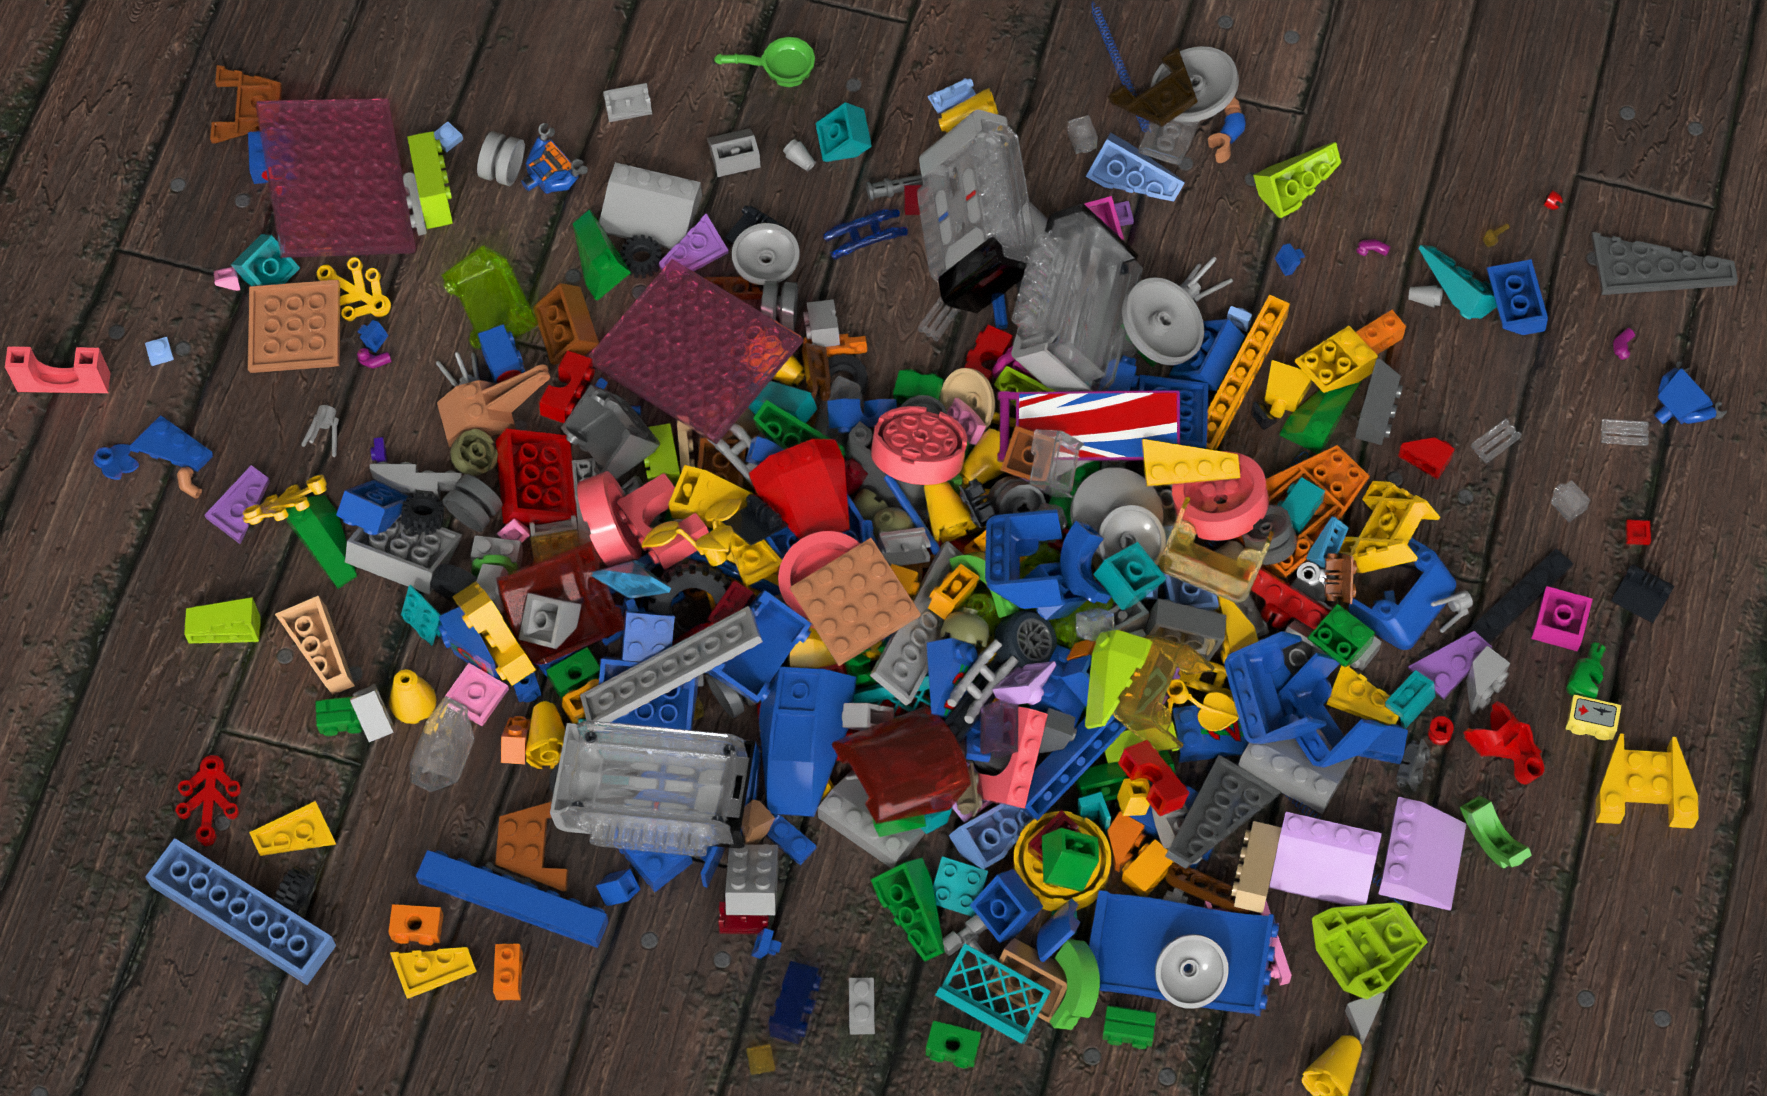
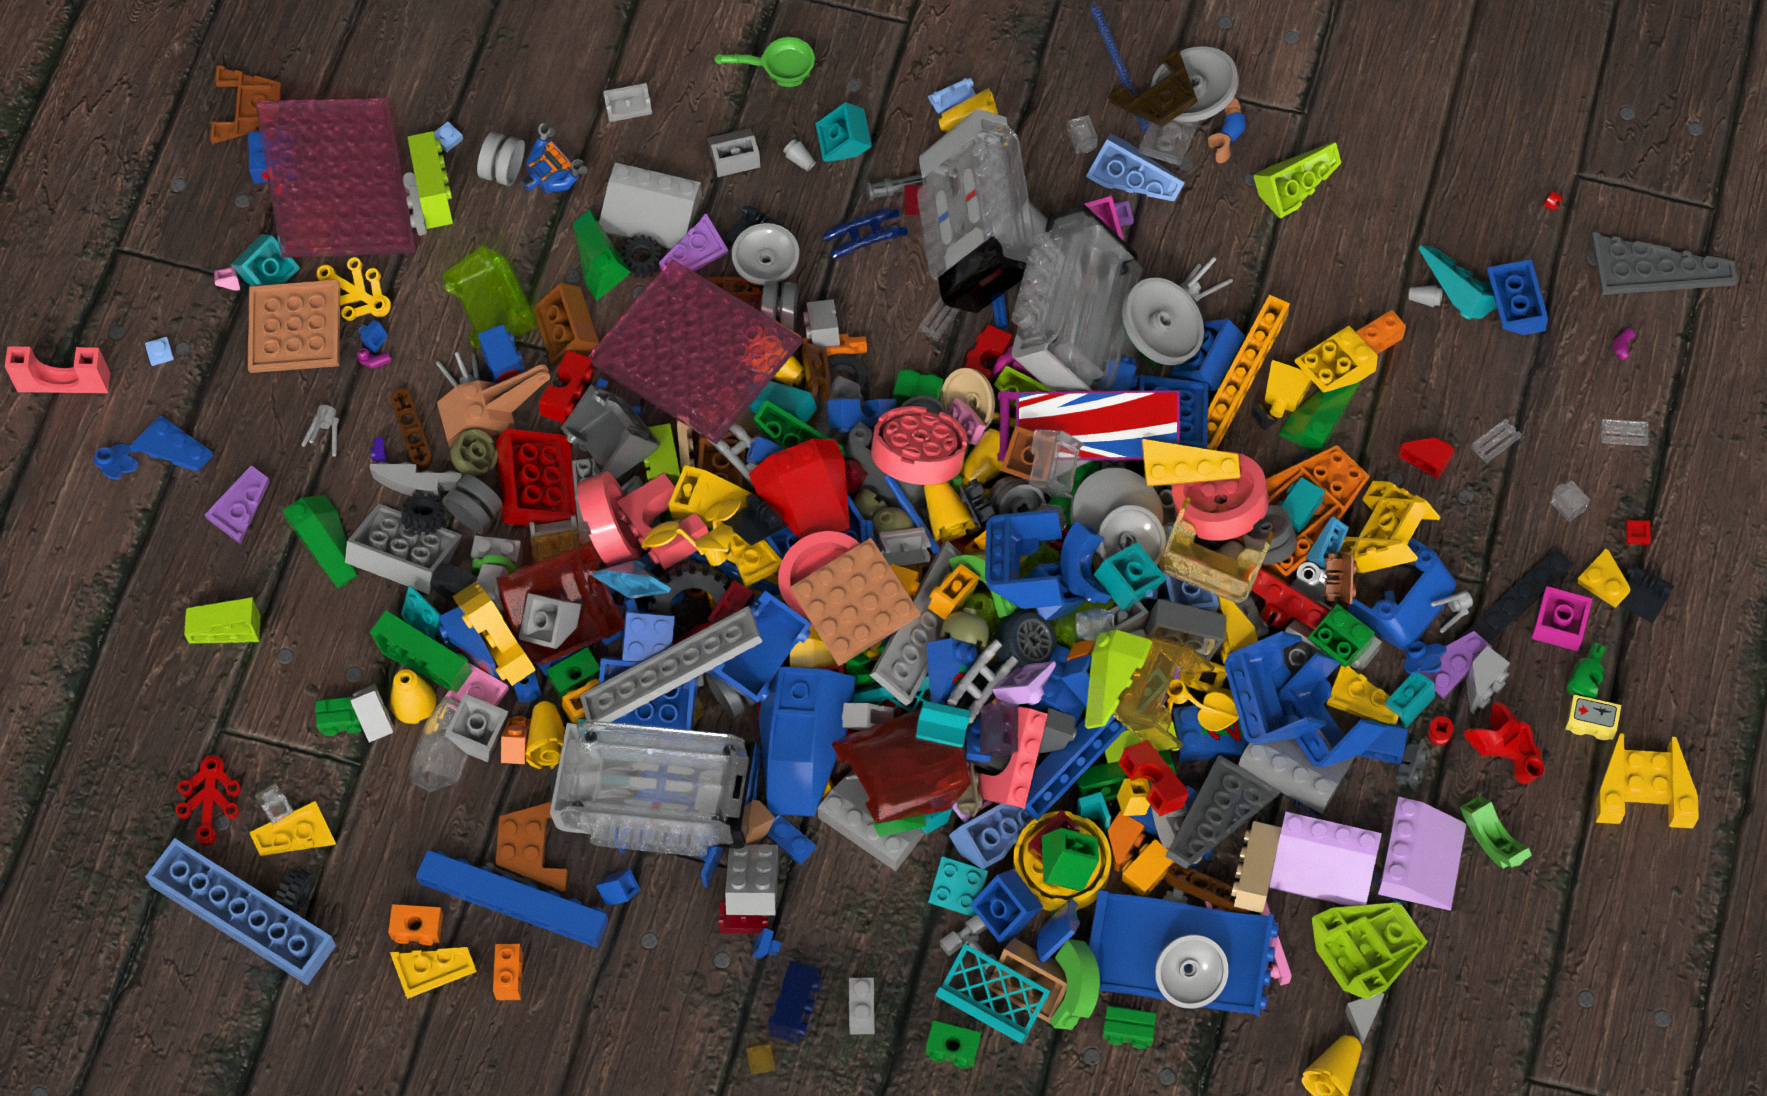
nougat arm [177,467,202,499] -> none
yellow plant [242,475,327,525] -> none
light nougat wedge [275,596,355,695] -> none
blue slope [336,480,412,535] -> none
bright pink slope [497,518,531,543] -> none
blue brick [623,820,693,892] -> none
green wedge [871,858,945,961] -> none
light blue plate [1227,306,1252,332] -> none
blue tile [1275,243,1305,276] -> none
dark grey slope [1355,359,1403,445] -> none
magenta arm [1356,239,1391,256] -> none
clear yellow hand [1483,224,1510,247] -> none
blue torso [1654,361,1727,425] -> none
none -> clear brick [255,783,293,825]
none -> green wedge [369,611,473,694]
none -> reddish brown beam [391,389,432,470]
none -> light grey slope [445,693,508,762]
none -> teal panel [916,700,971,748]
none -> blue plate [1403,641,1447,675]
none -> yellow wing [1578,549,1630,608]

